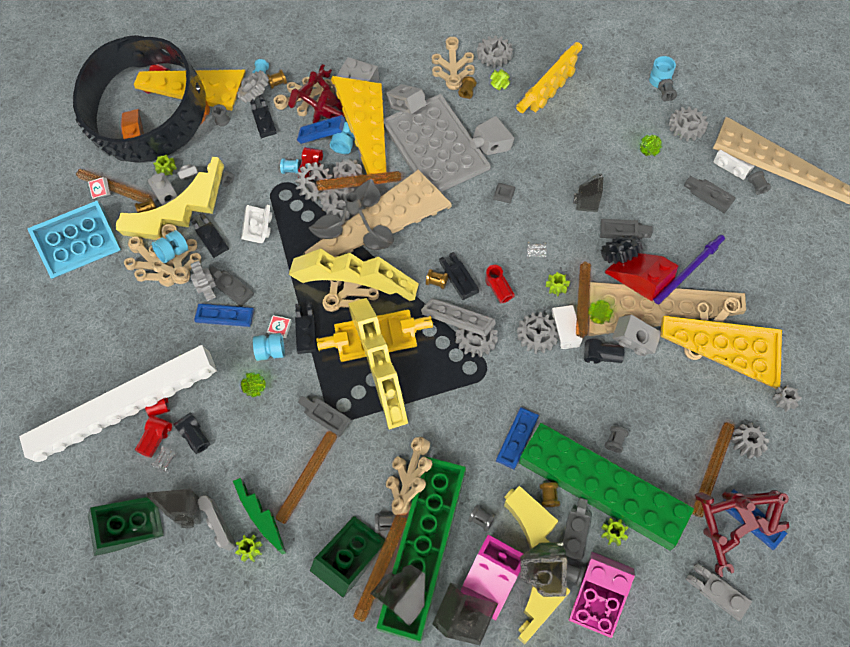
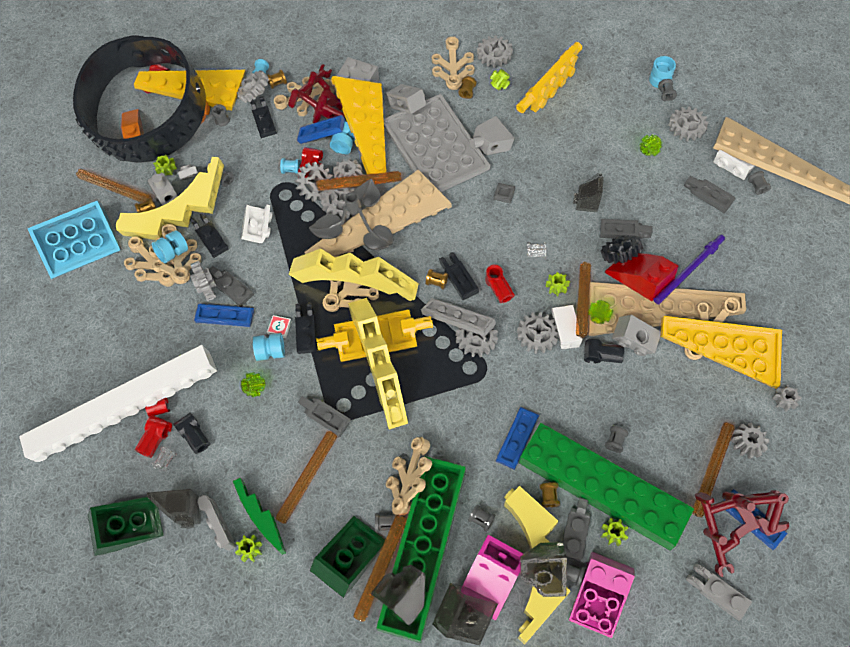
white tile [88,177,111,199] -> none

